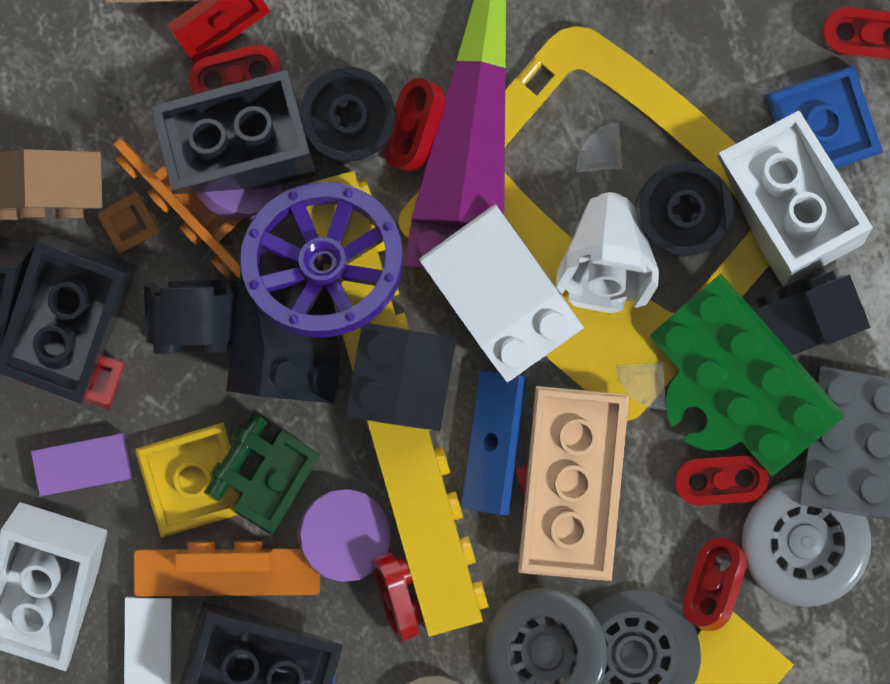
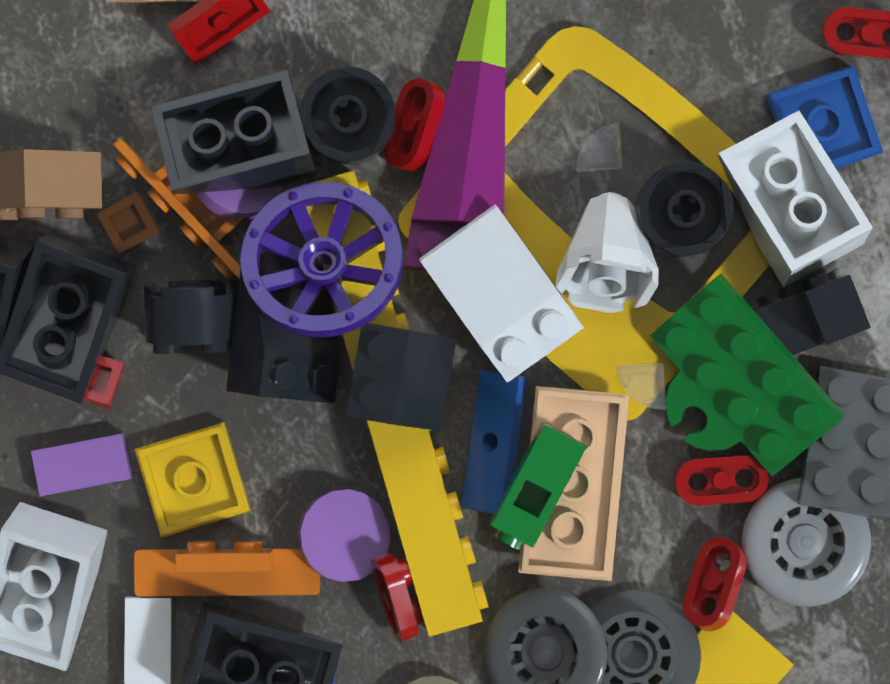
red plate [189,45,282,95] -> none
dark green plate [204,413,320,534] -> none
none -> green brick [490,422,587,549]

